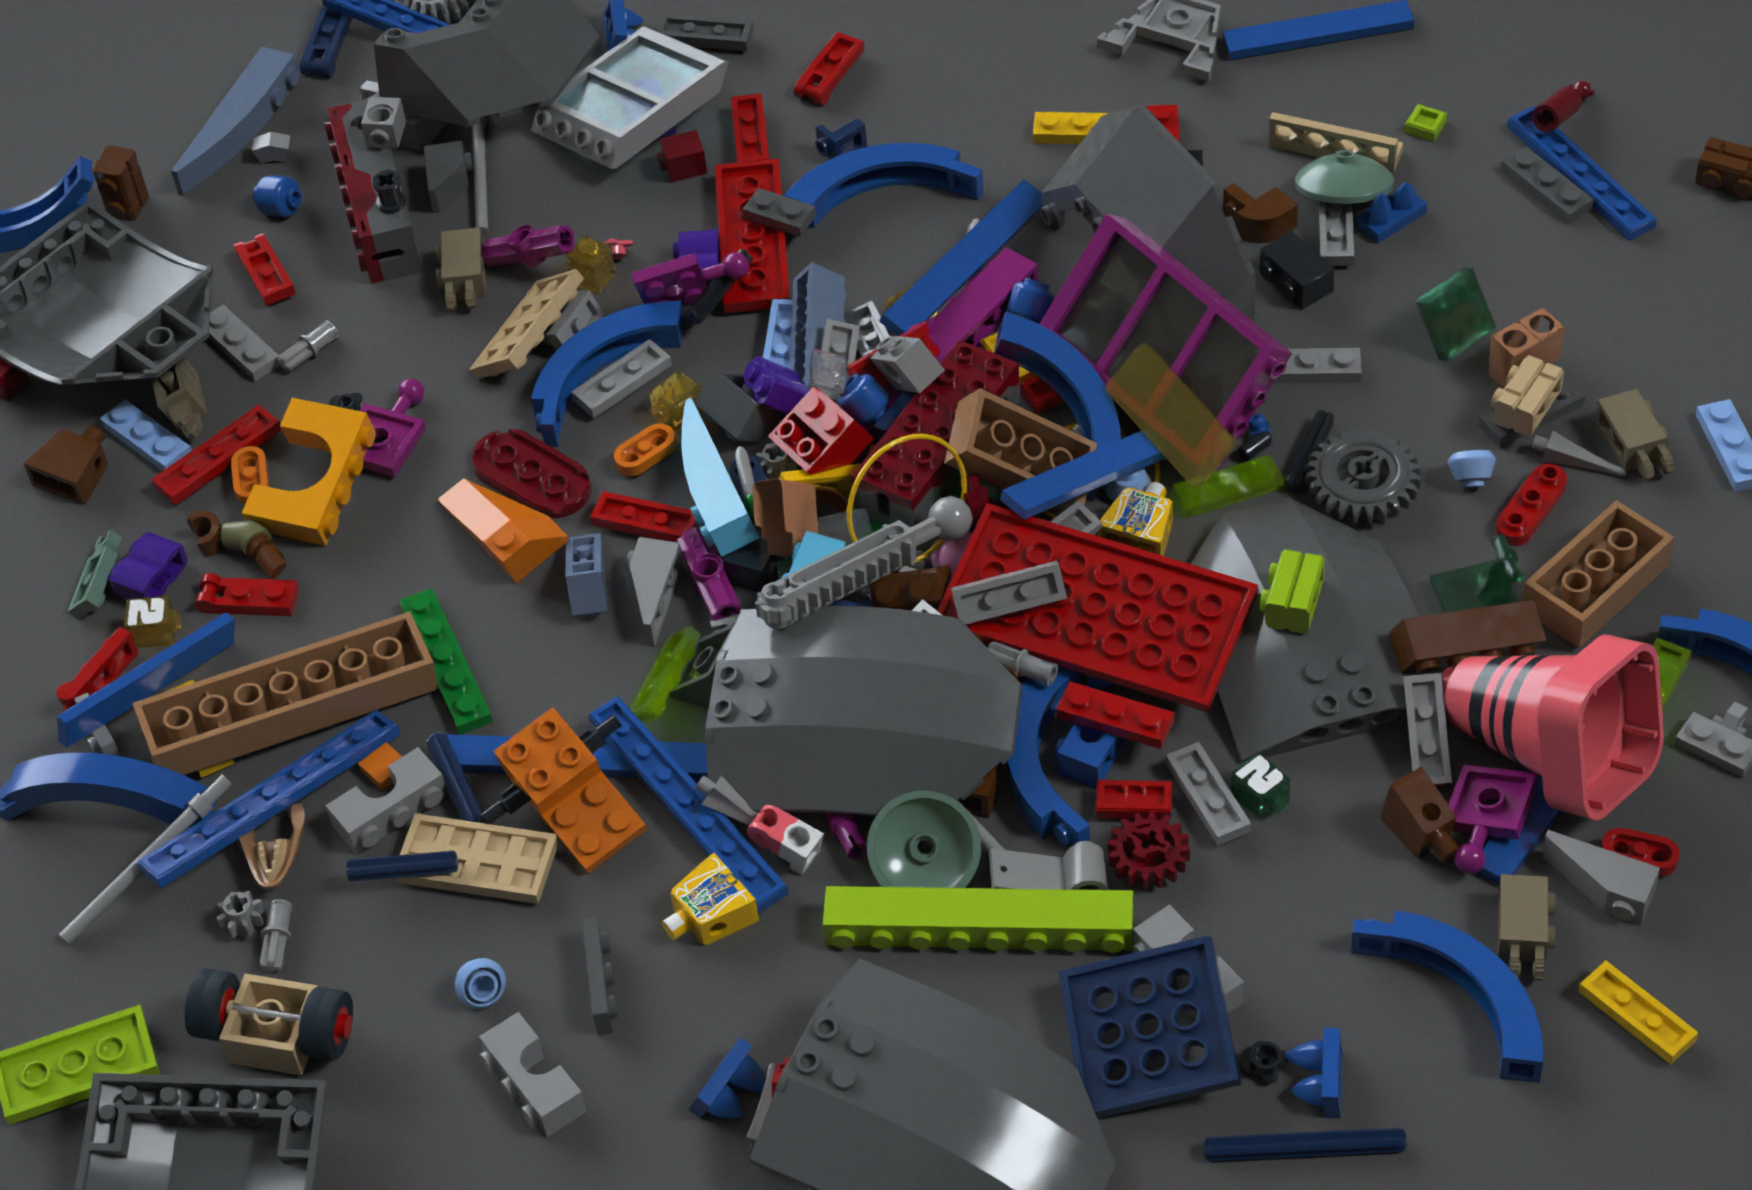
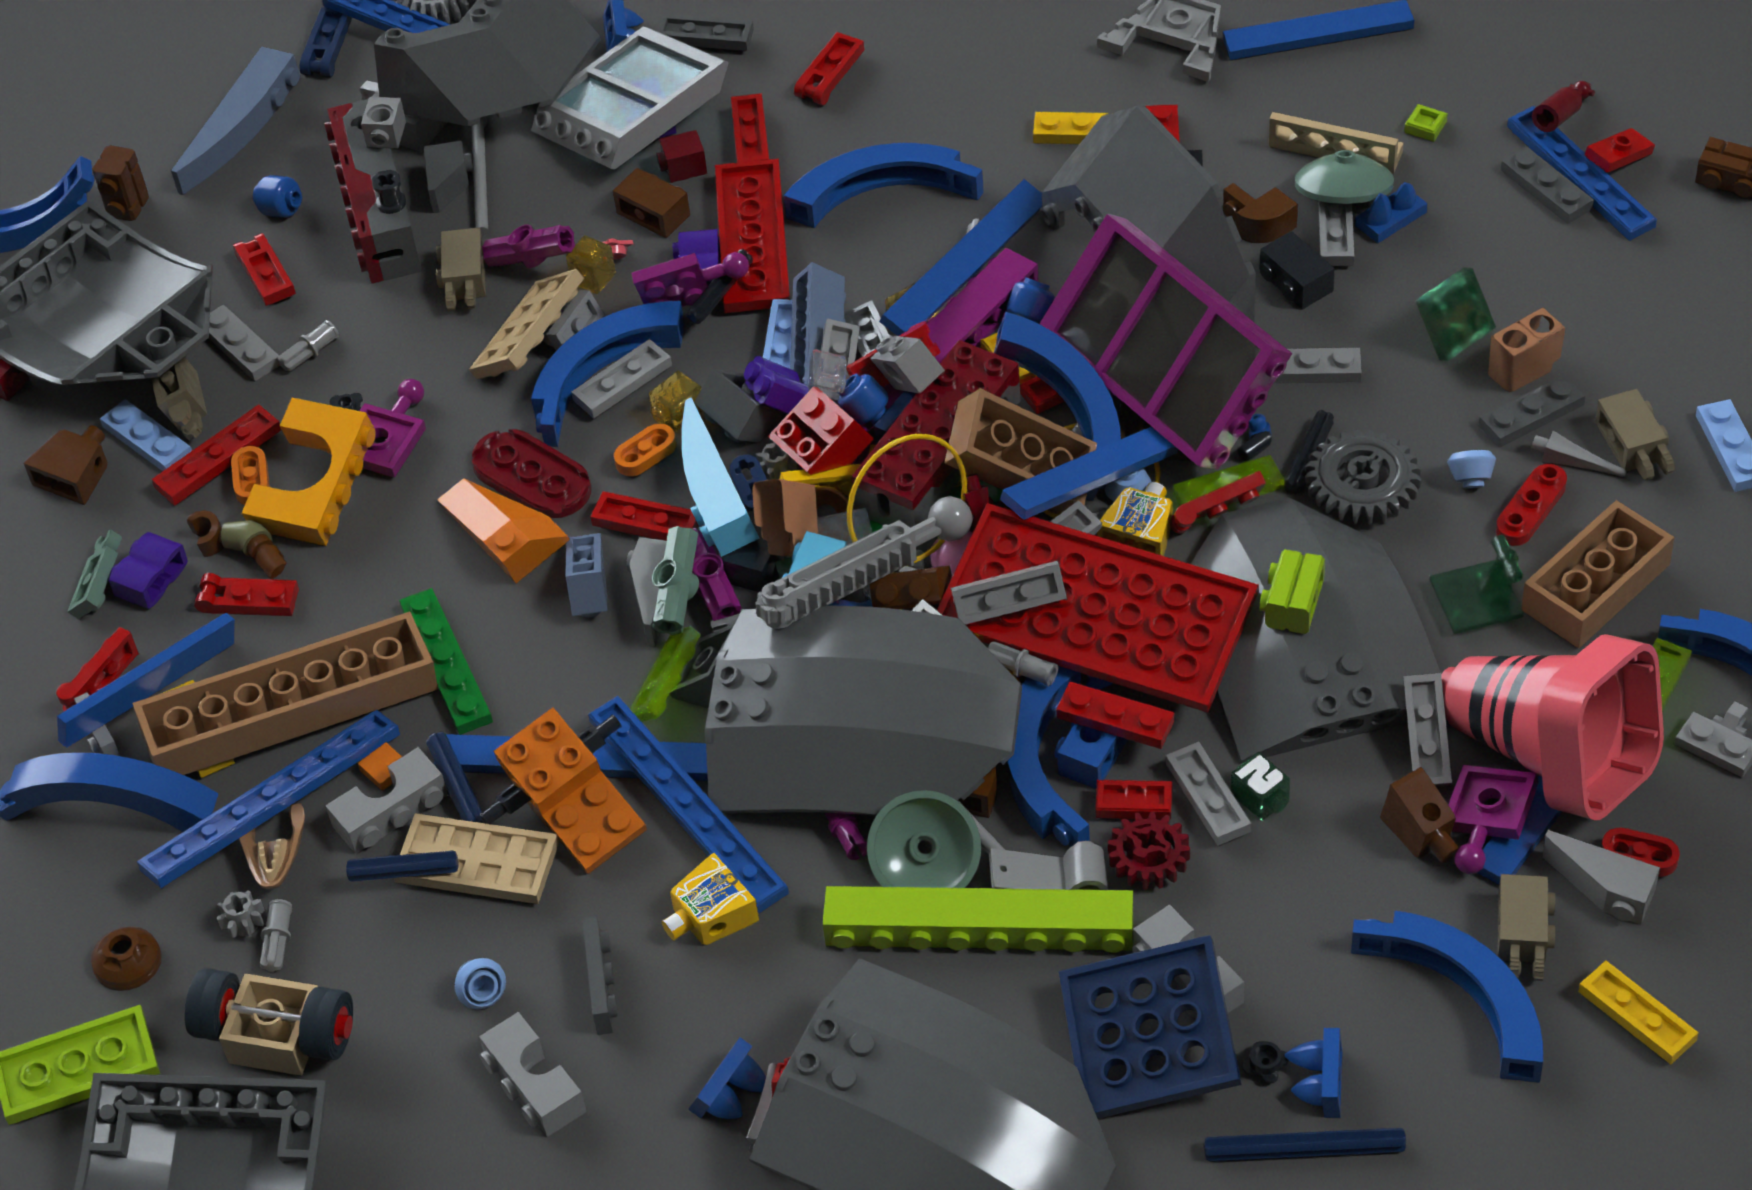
light grey bar [59,774,232,945] -> none
clear yellow brick [124,596,181,648] -> none
light grey piece [252,132,291,164] -> none
light grey piece [695,775,758,826] -> none
light grey piece [735,446,755,517] -> none
dark grey plate [743,188,816,237] -> none
leg [746,805,824,875] -> none
dark blue bracket [815,118,867,159] -> none
clear yellow piece [1106,344,1236,487] -> none
reddish brown brick [1389,600,1547,675] -> none
tan brick [1491,355,1564,437] -> none
none -> reddish brown piece [91,926,162,991]
none -> reddish brown brick [613,168,690,238]
none -> sand green piece [652,526,699,635]
none -> red plate [1170,471,1266,534]
none -> red plate [1584,128,1655,173]

